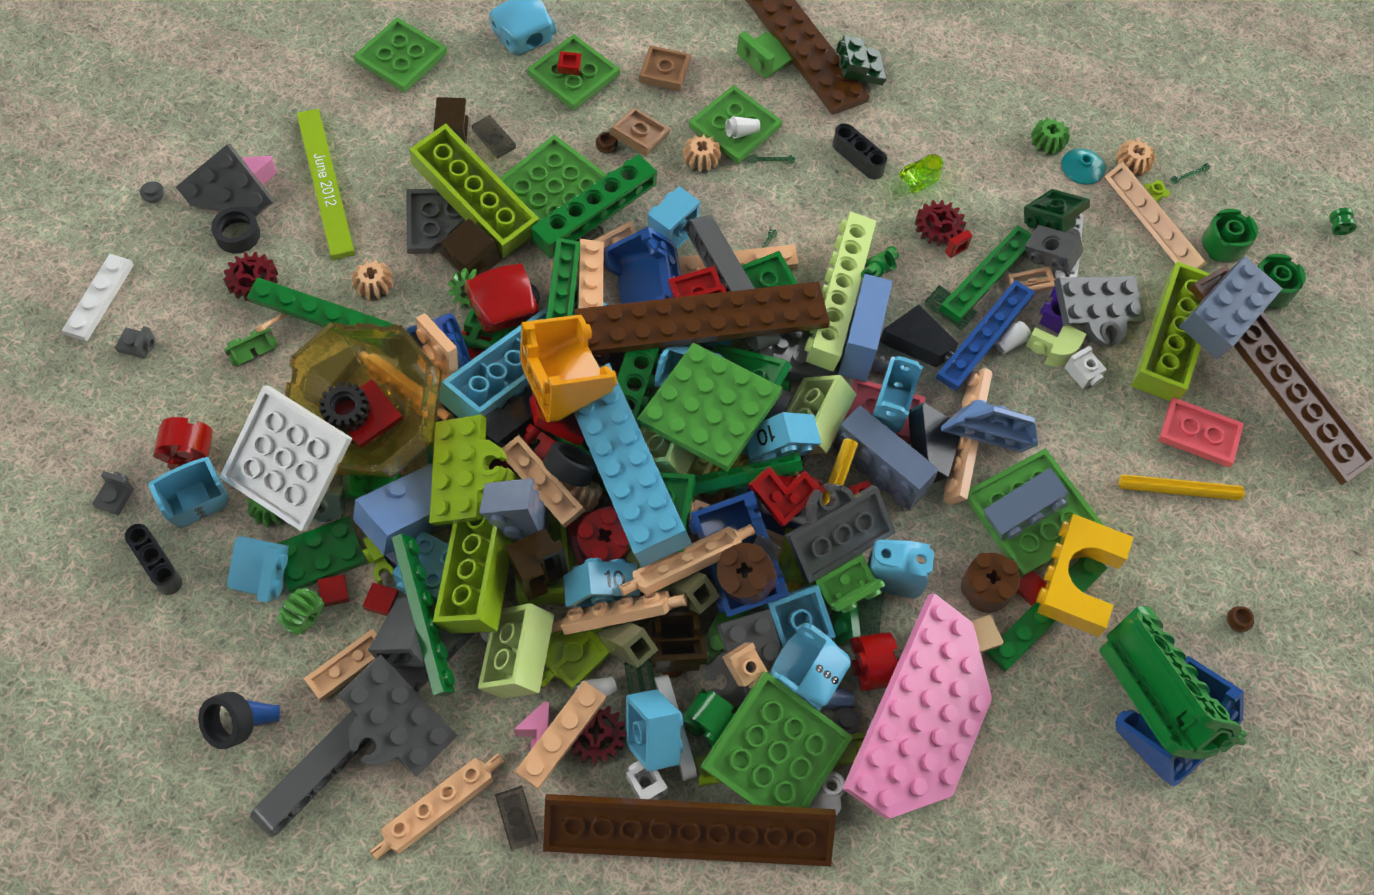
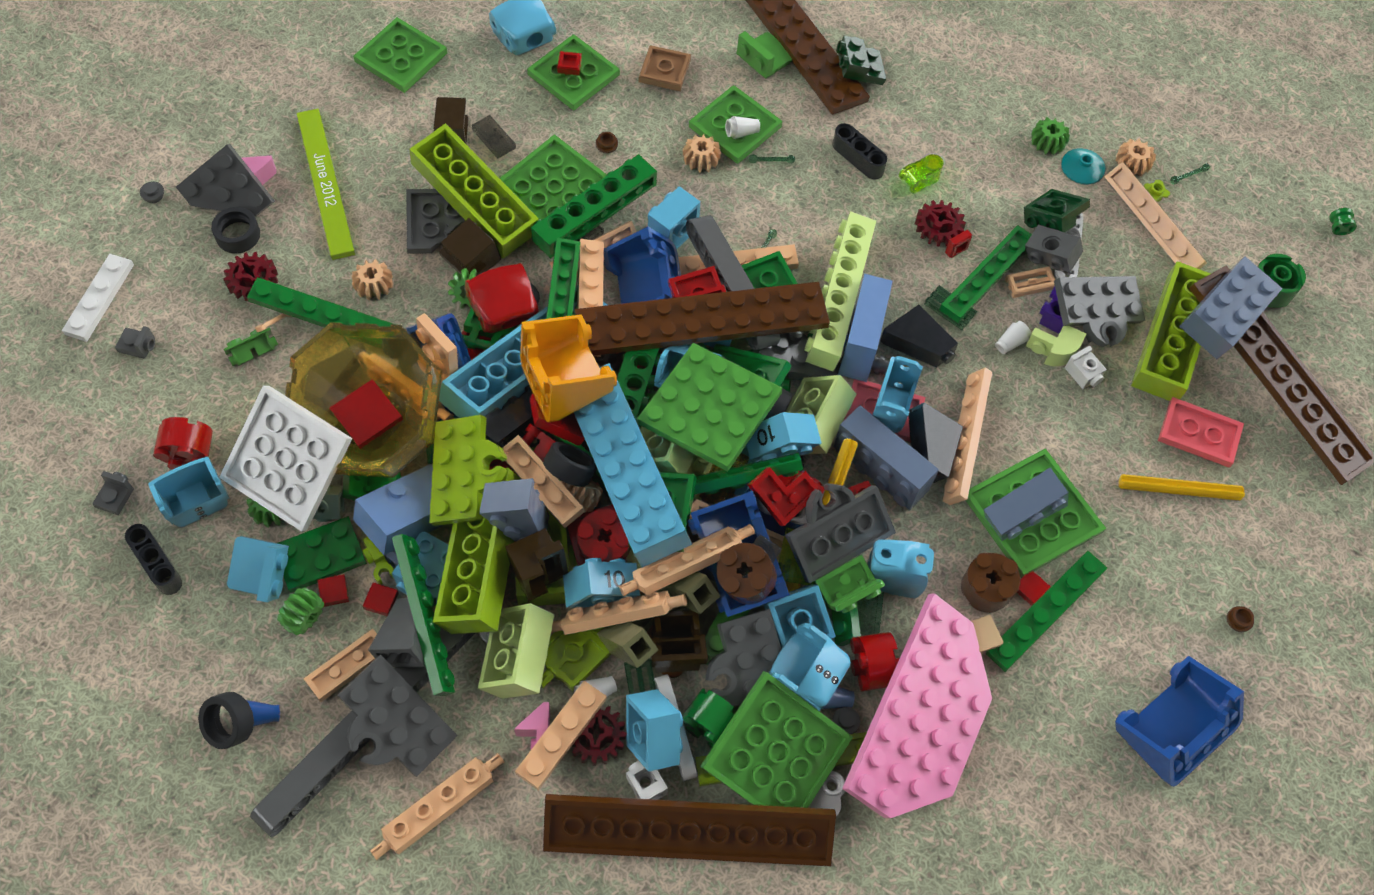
black tyre [319,381,371,433] -> none
clear smoke plate [495,785,539,851] -> none
medium nougat tile [609,107,670,156] -> none
light nougat brick [722,642,768,688] -> none
green pin [861,246,899,278] -> none
blue plate [936,280,1035,391] -> none
medium blue wedge [941,400,1038,452] -> none
yellow arch [1036,514,1134,637] -> none
green piece [1099,606,1247,760] -> none
green brick [1202,209,1258,262] -> none

